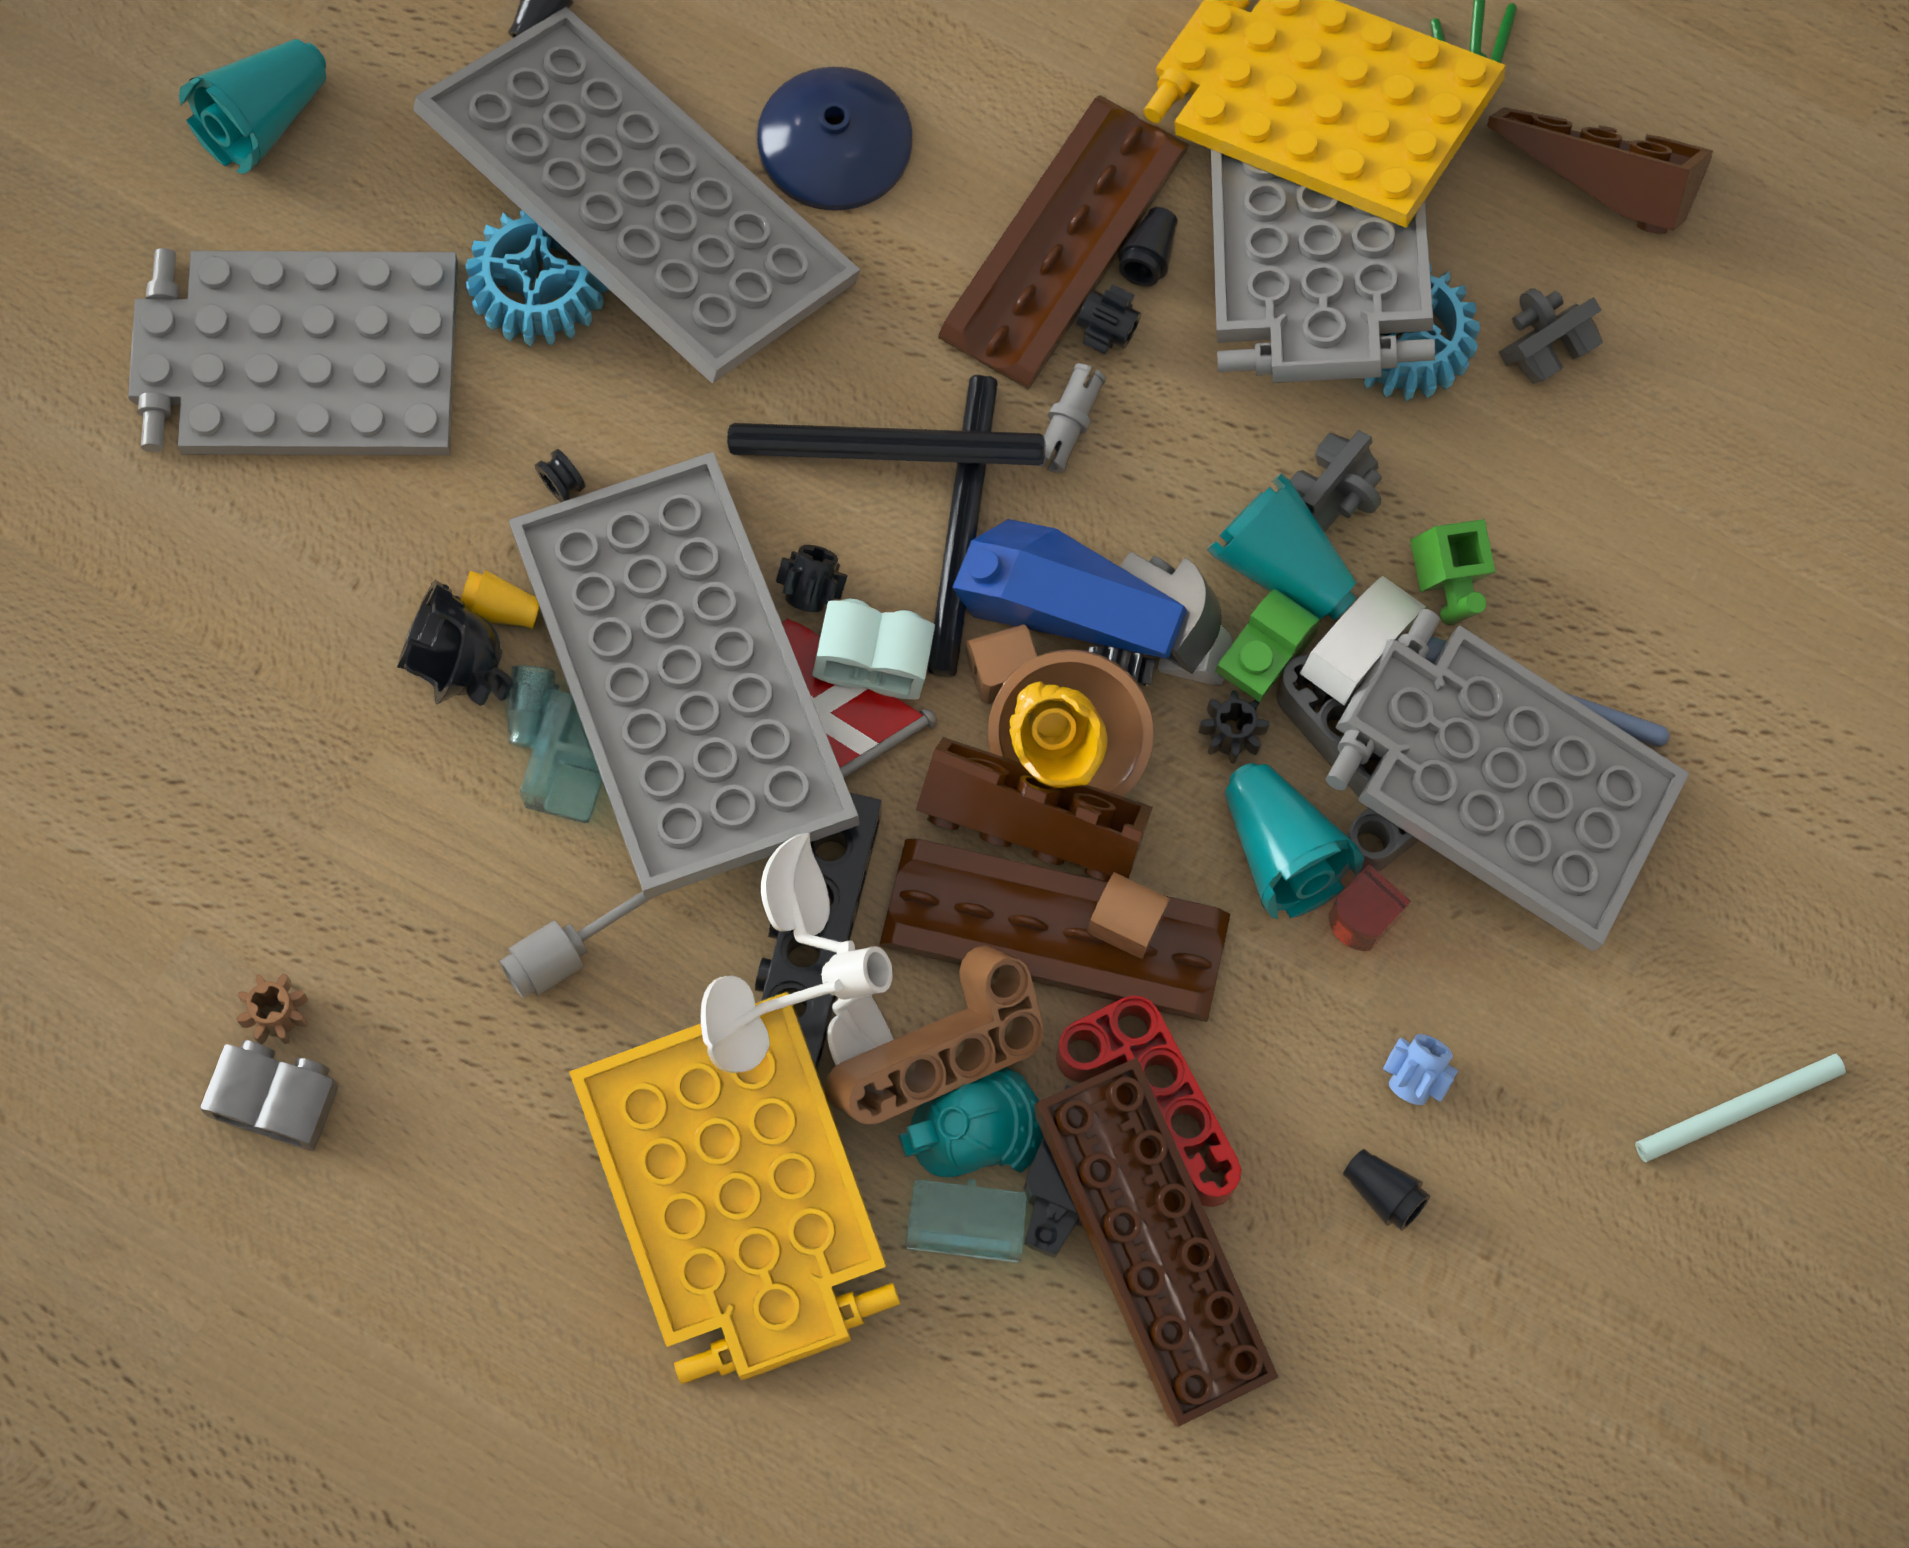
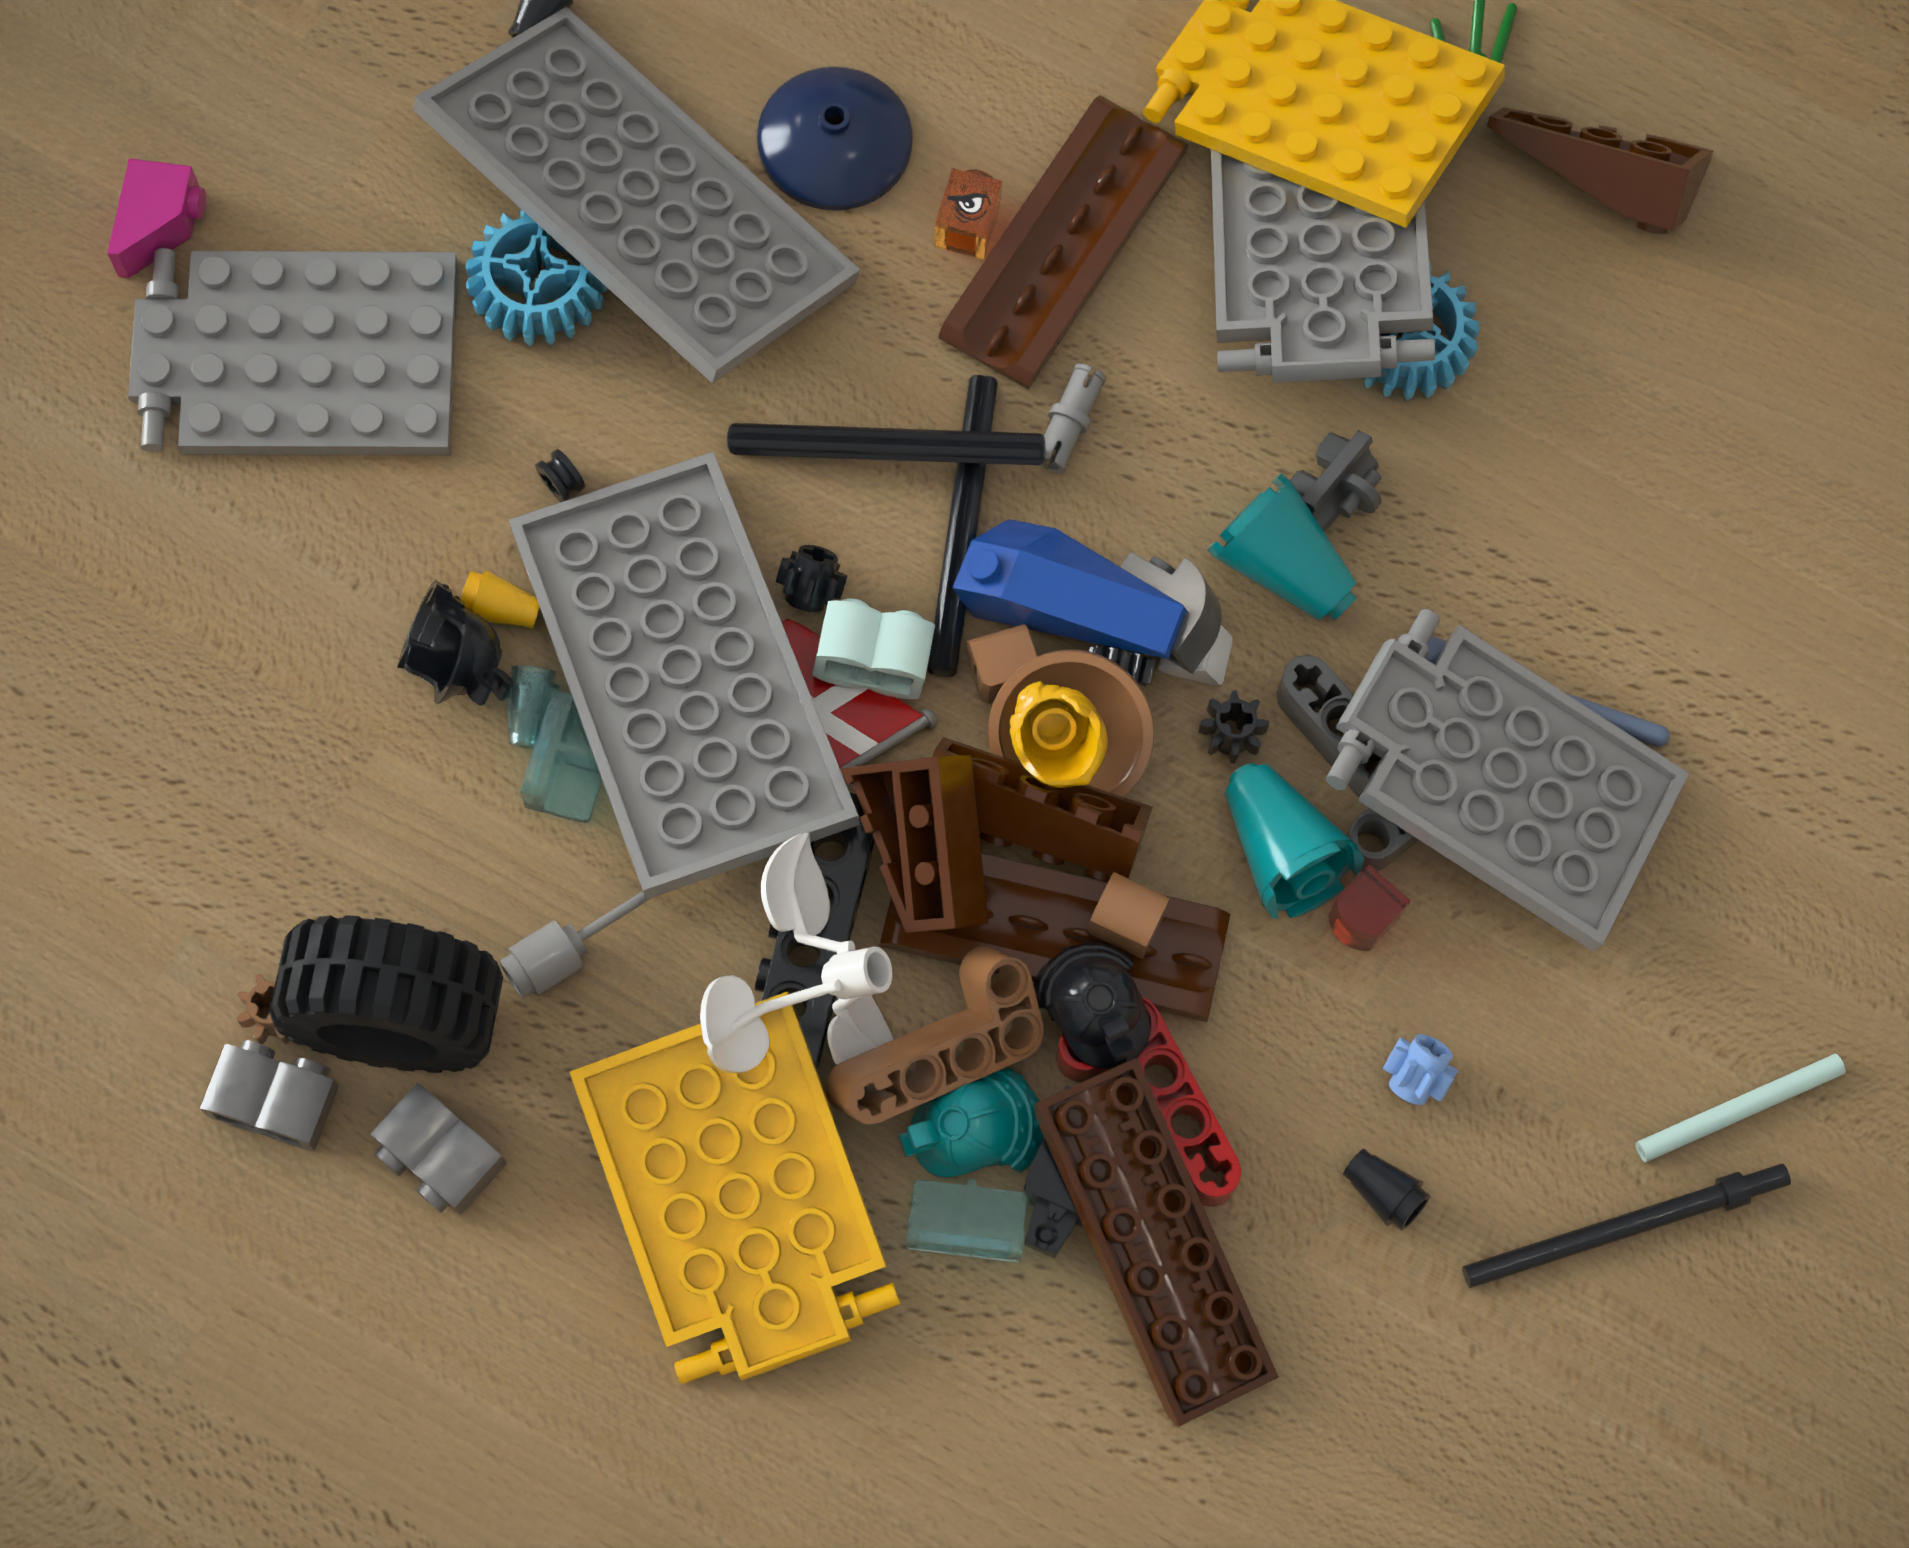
teal cone [178,39,327,174] -> none
black gear [1076,284,1141,355] -> none
black cone [1118,207,1178,287] -> none
bright green brick [1215,589,1321,702] -> none
white slope [1300,576,1426,706] -> none
bright green brick [1410,519,1495,625] -> none
dark grey hips [1498,288,1603,384] -> none
none -> dark pink slope [107,158,206,278]
none -> black tyre [270,915,503,1073]
none -> flat silver brick [370,1082,507,1215]
none -> reddish brown wedge [840,755,989,933]
none -> clear orange brick [934,168,1002,259]
none -> black helmet [1033,942,1150,1069]
none -> black bar [1462,1163,1791,1288]

